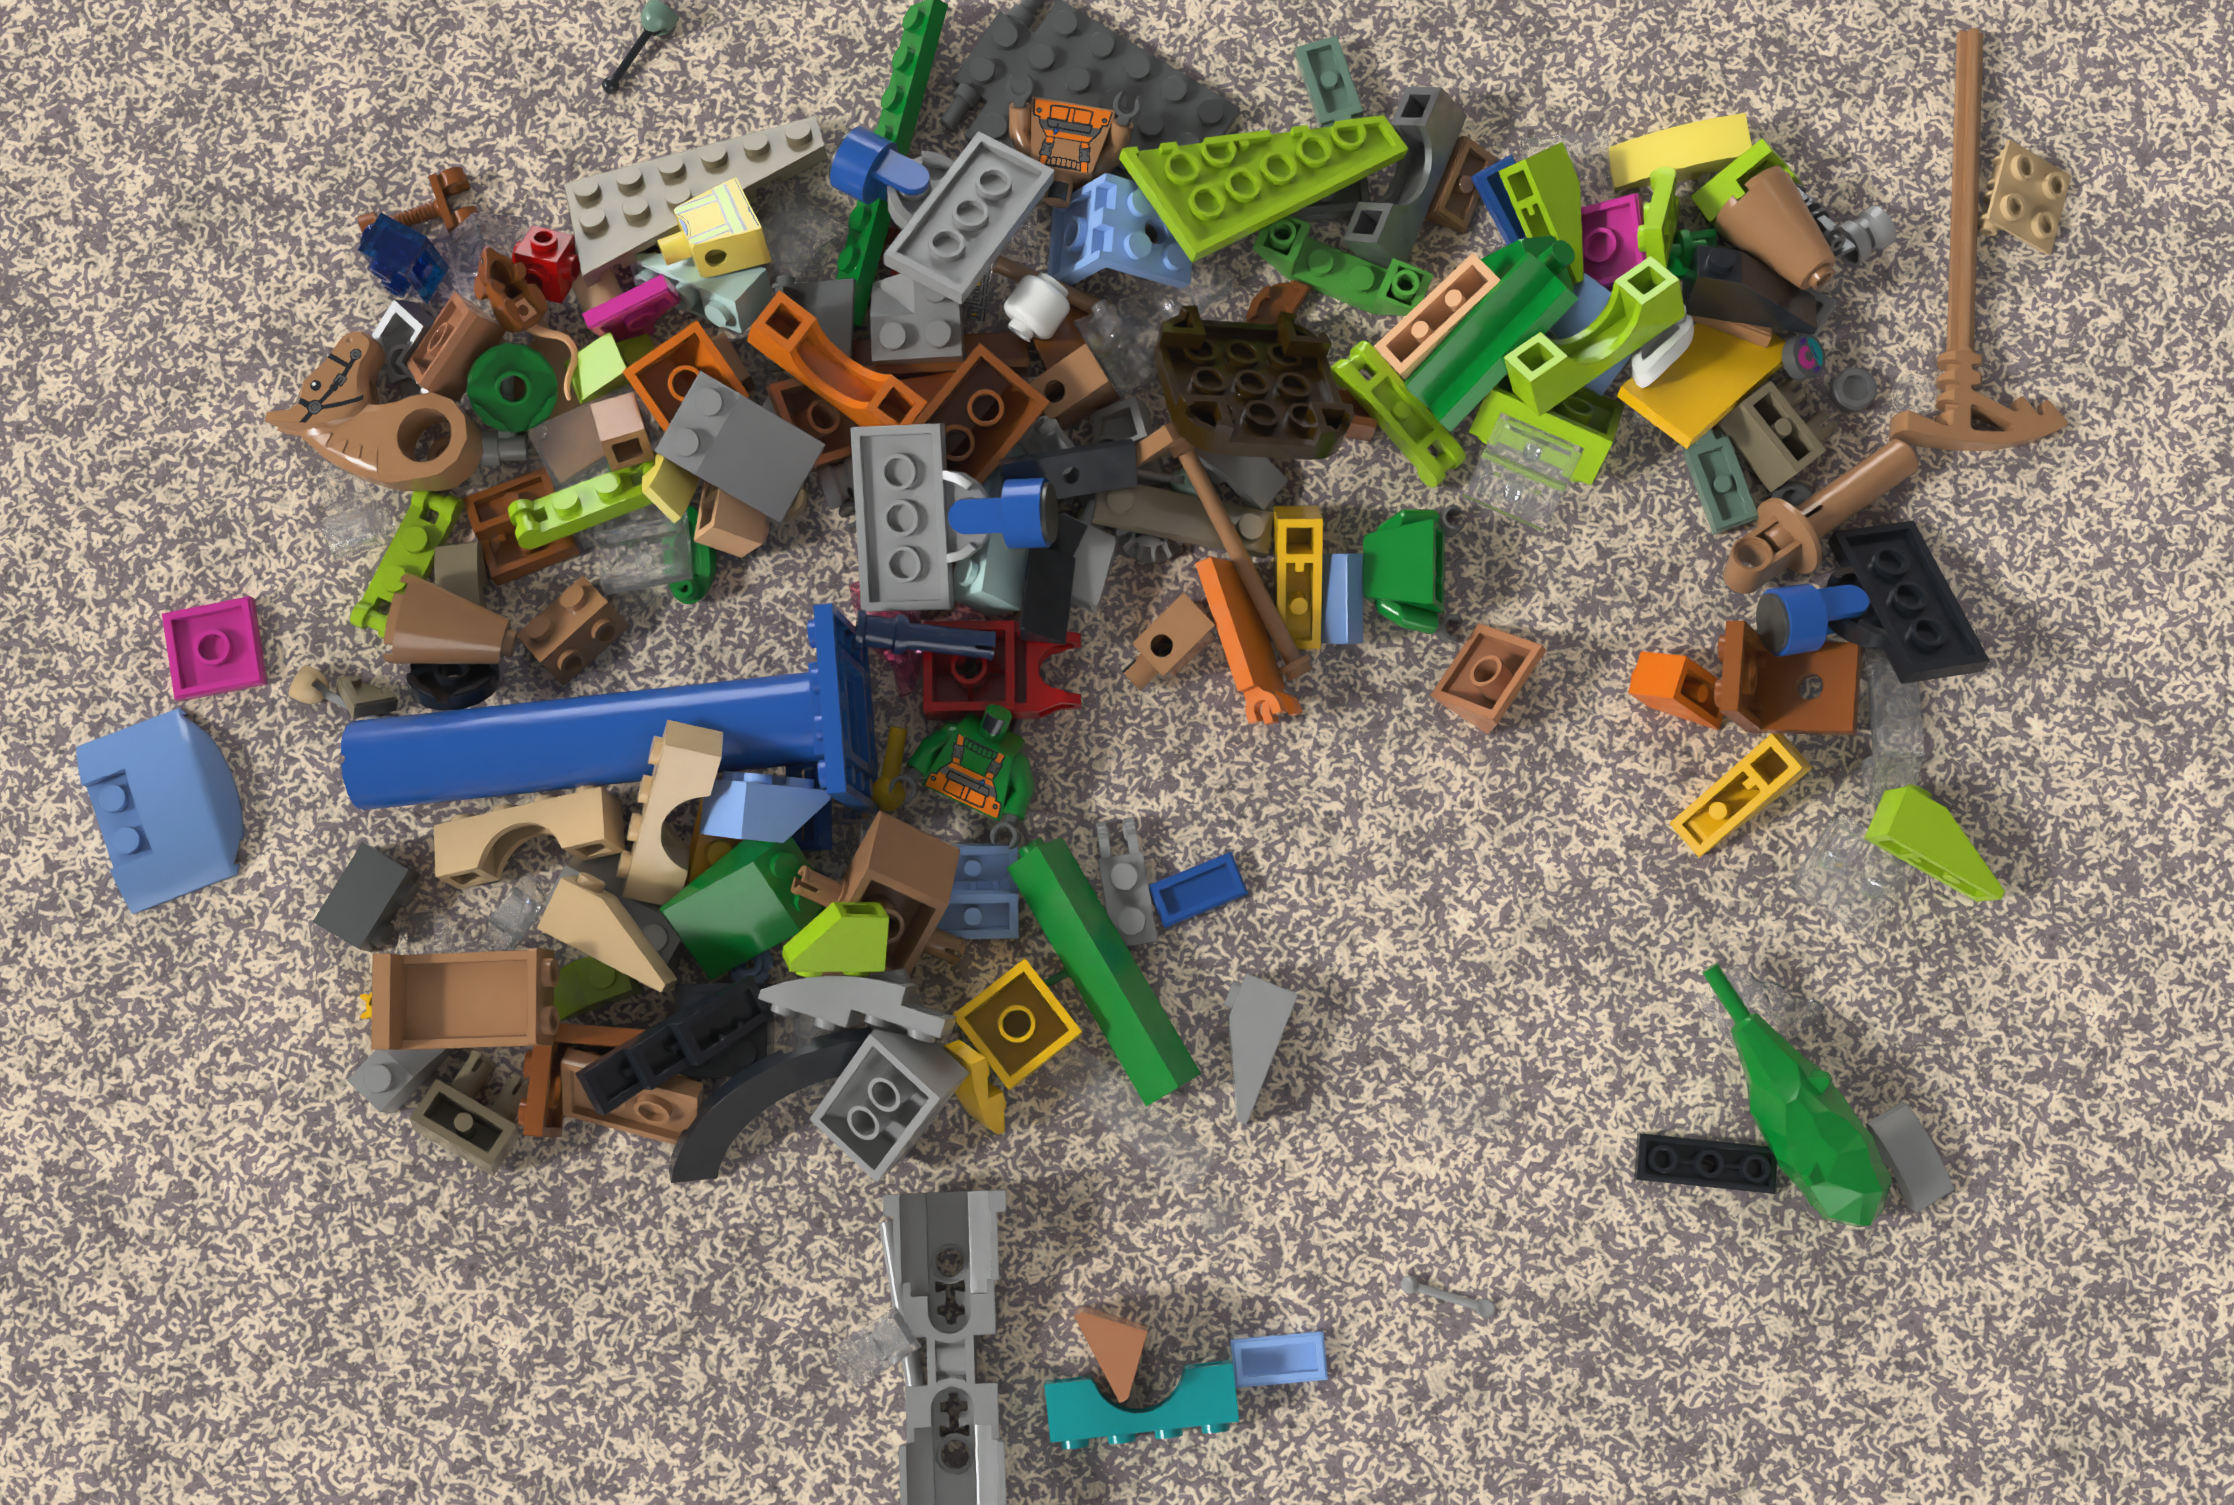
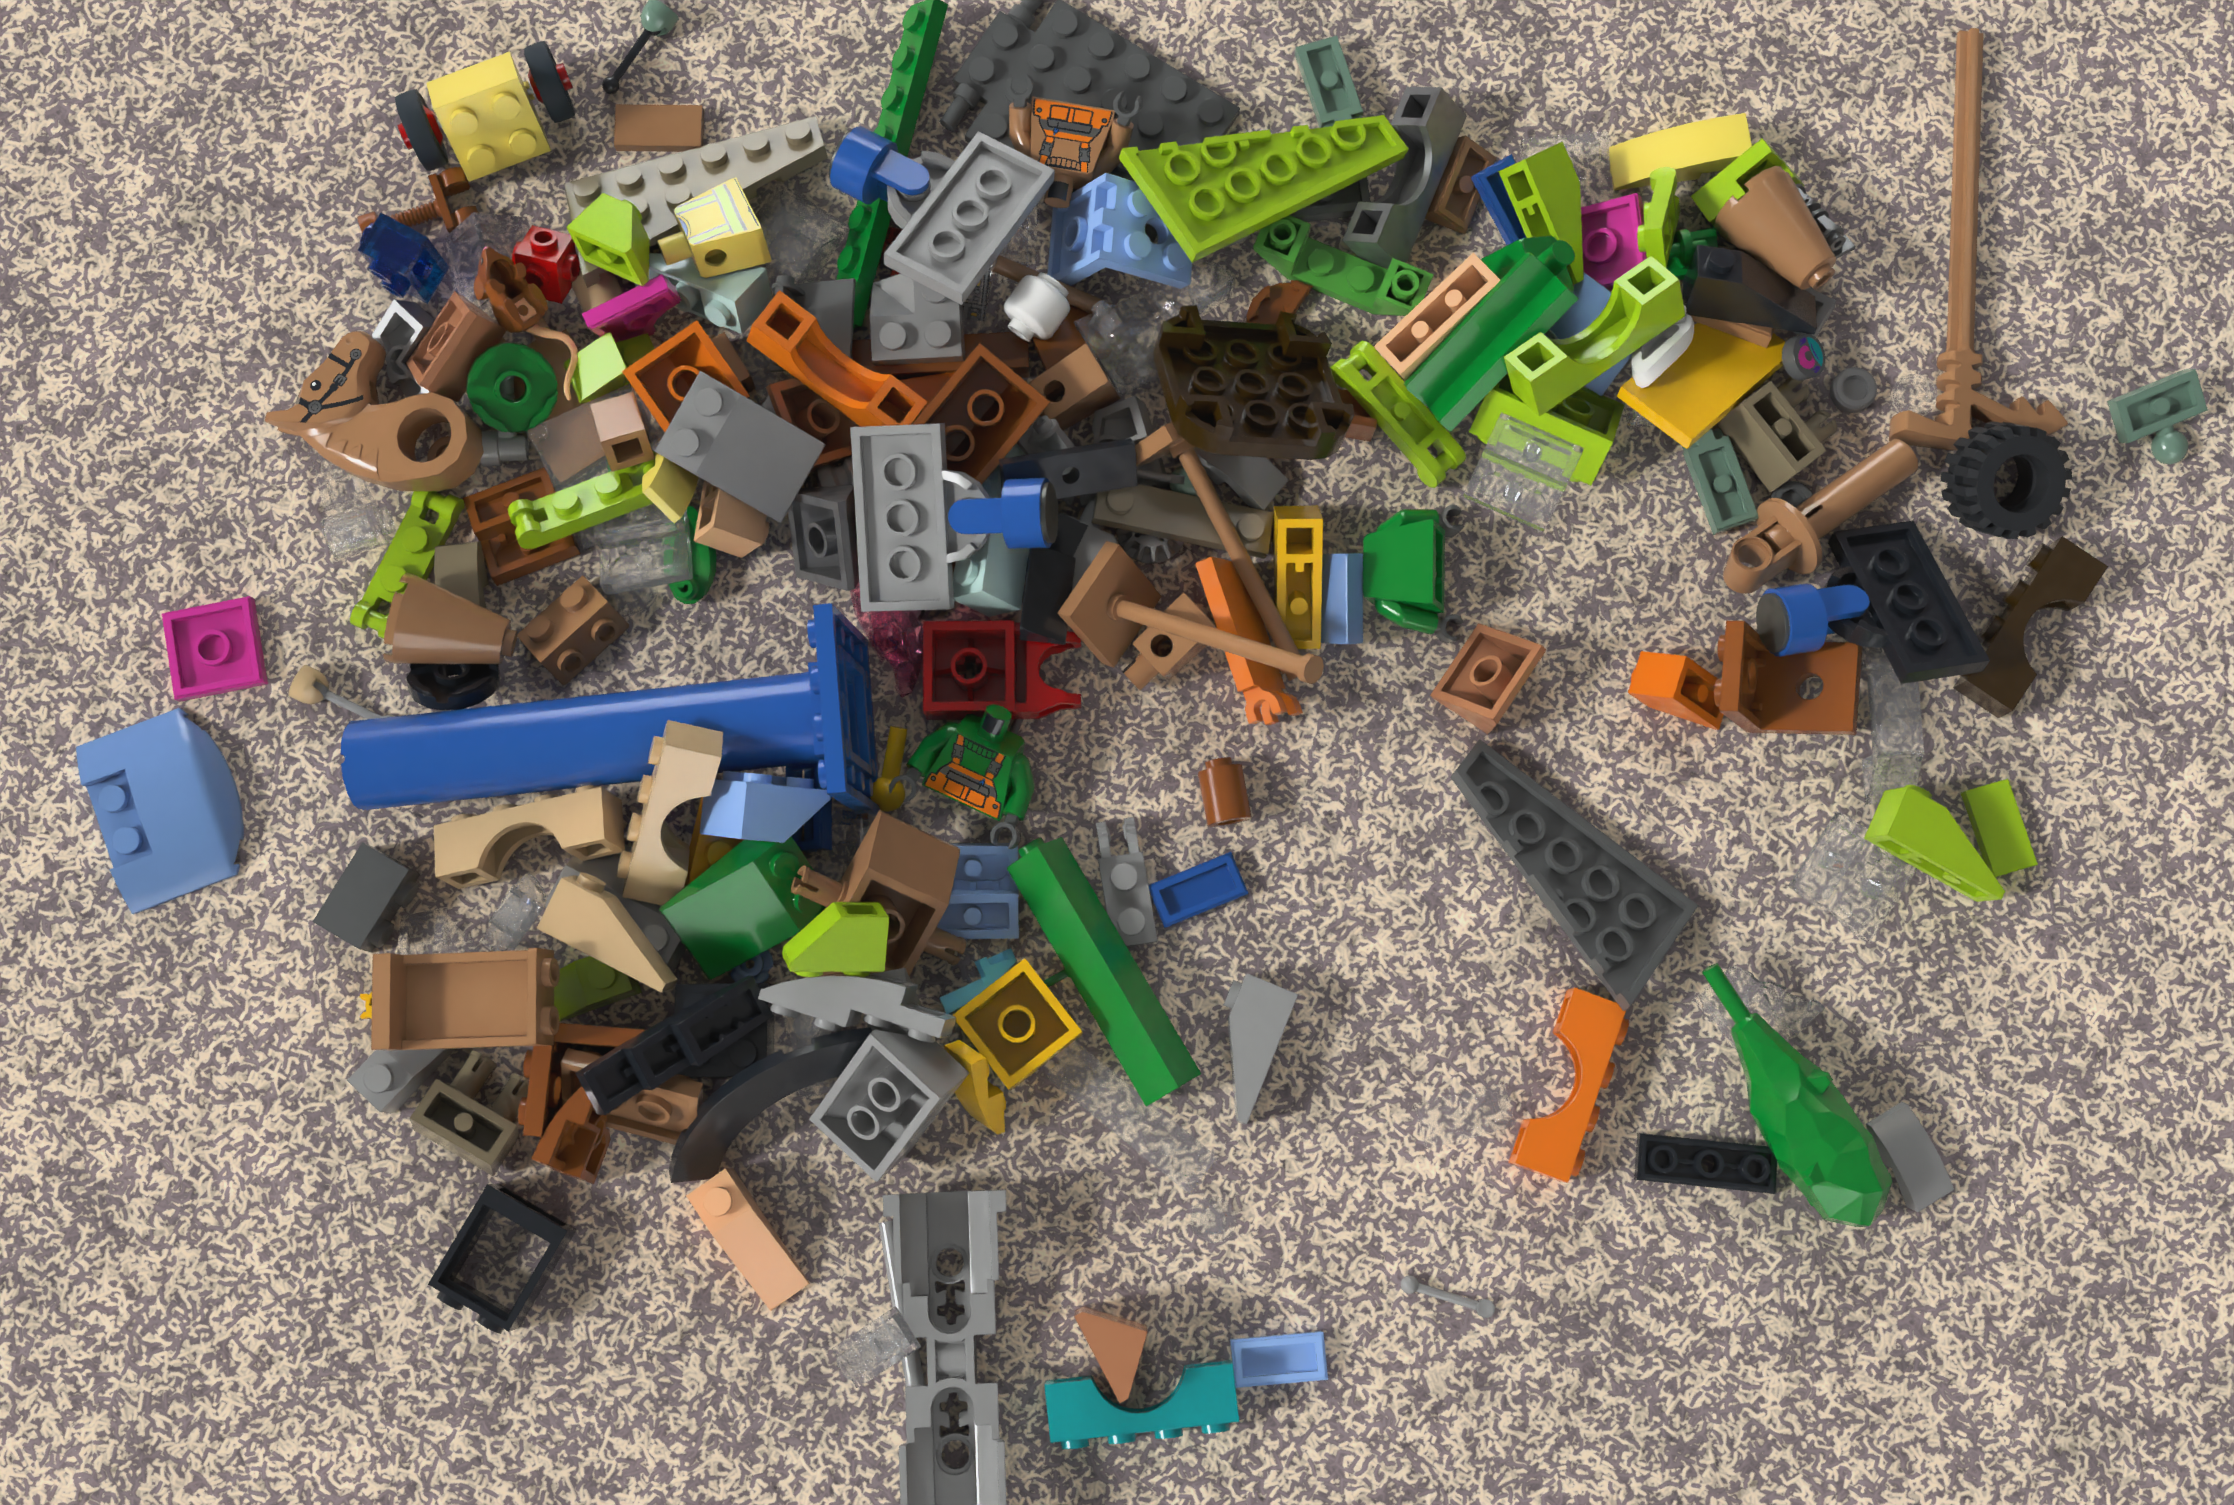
dark tan tile [337,676,398,719] -> none
dark blue pin [853,609,996,660] -> none
yellow slope [1669,733,1813,858] -> none
light grey wheel [1840,205,1897,265] -> none
tan hinge [1978,139,2071,255] -> none
none -> light yellow brick [395,41,575,182]
none -> black window [428,1183,577,1334]
none -> dark orange slope [531,1086,611,1184]
none -> lime slope [566,193,650,287]
none -> medium nougat tile [614,104,704,152]
none -> light nougat slope [686,1168,810,1311]
none -> flat silver slope [788,485,859,591]
none -> medium azure slope [940,948,1017,1015]
none -> medium nougat tile [1058,541,1324,684]
none -> dark orange brick [1198,757,1252,827]
none -> dark grey wing [1450,739,1699,1011]
none -> orange arch [1508,987,1629,1183]
none -> black tyre [1941,422,2072,539]
none -> dark brown arch [1953,536,2108,718]
none -> lime tile [1961,779,2038,877]
none -> sand green plate [2107,369,2208,465]

